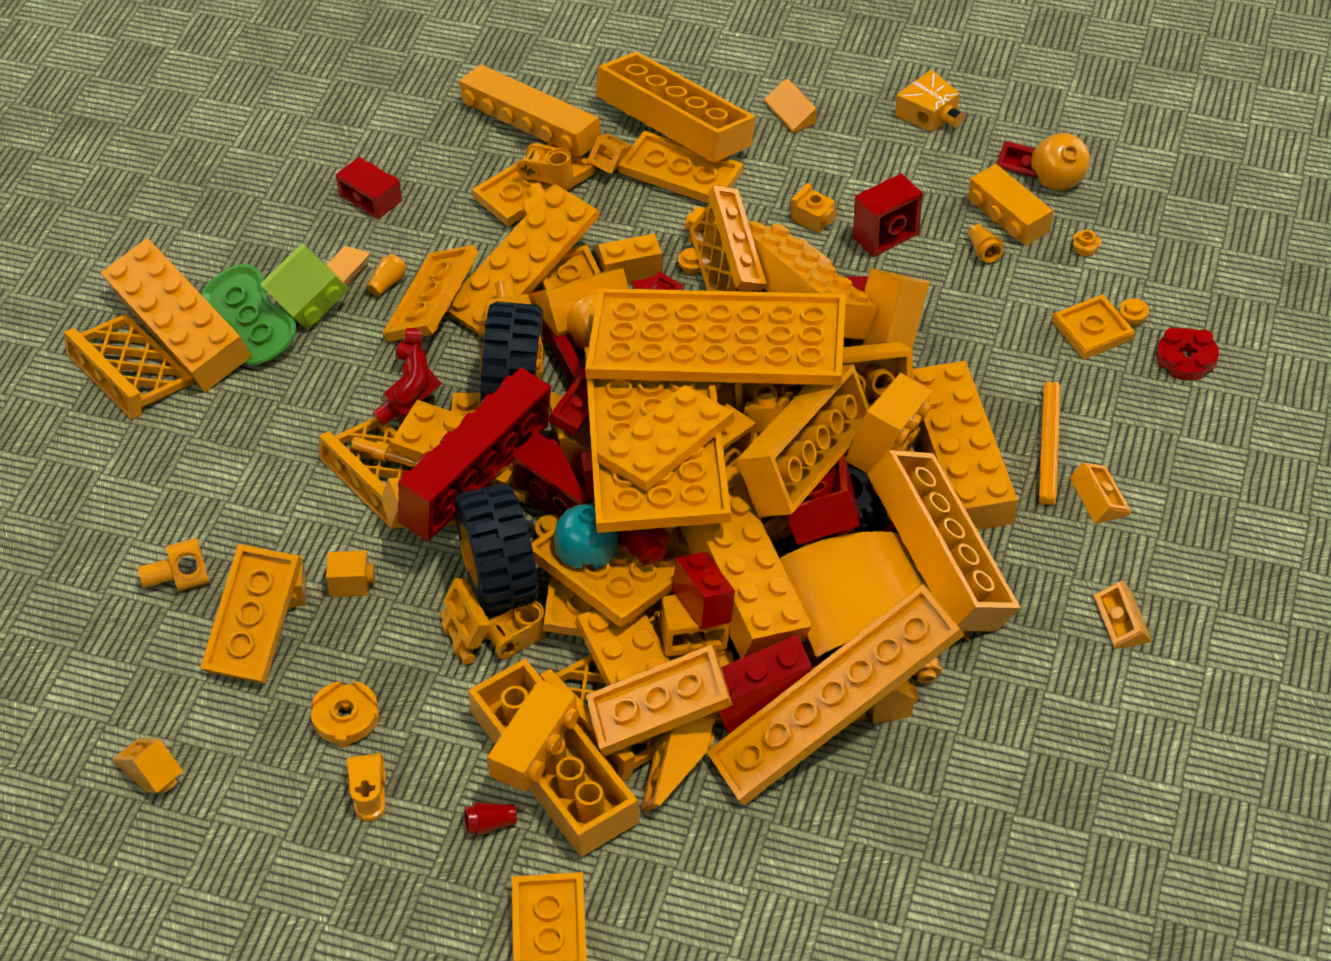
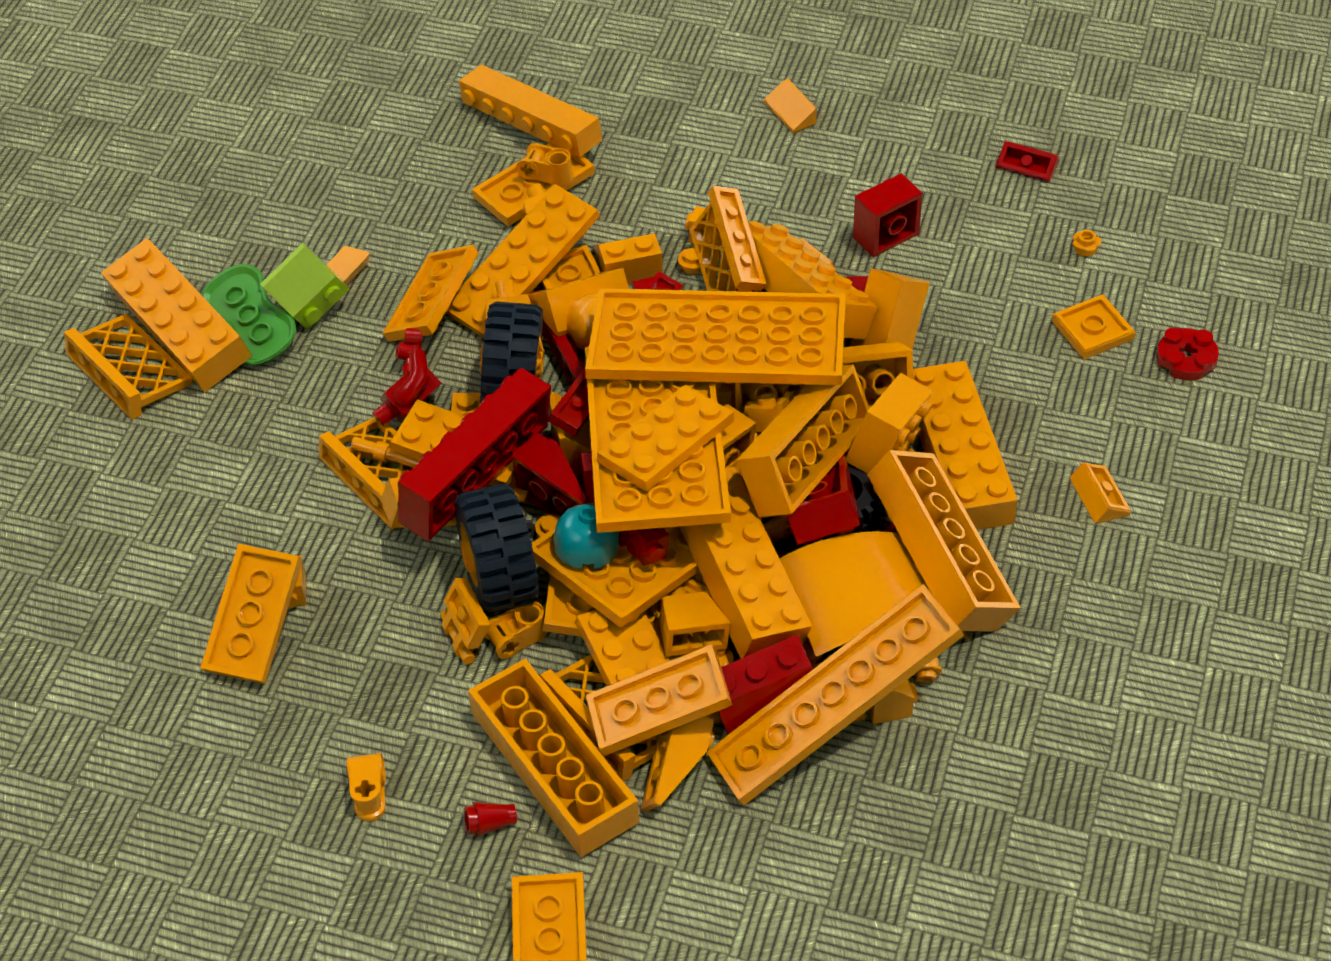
light orange slope [112,738,184,794] -> none
light orange piece [137,537,210,592] -> none
light orange plate [311,681,380,748] -> none
light orange brick [326,550,375,597] -> none
red brick [335,156,402,220] -> none
light orange cone [366,254,407,297] -> none
light orange brick [487,679,579,792] -> none
light orange brick [587,133,632,174] -> none
light orange brick [596,51,756,163] -> none
light orange plate [618,131,744,203] -> none
red brick [672,552,735,629] -> none
light orange brick [791,183,837,234] -> none
light orange torso [895,70,964,131] -> none
light orange brick [968,164,1053,246] -> none
light orange cone [968,224,1003,263] -> none
light orange cylinder [1031,132,1091,191] -> none
light orange axle [1039,381,1060,506] -> none
light orange slope [1093,580,1152,649] -> none
light orange plate [1119,298,1149,326] -> none

